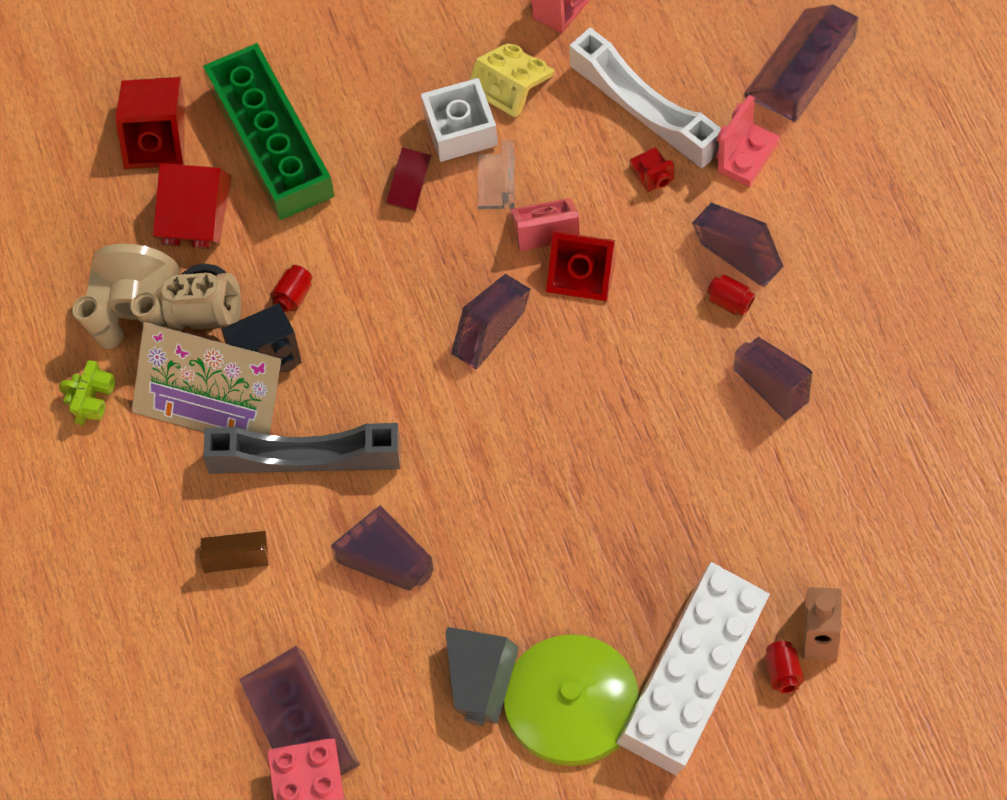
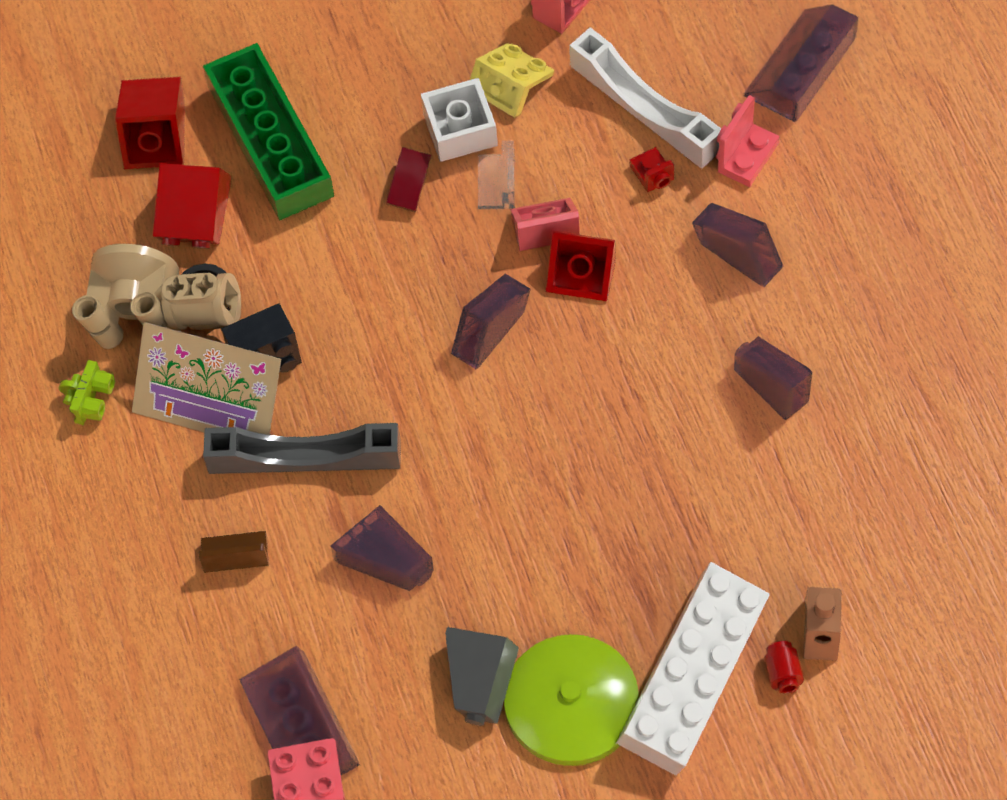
red brick [270,265,313,312] -> none
red brick [707,274,756,316] -> none

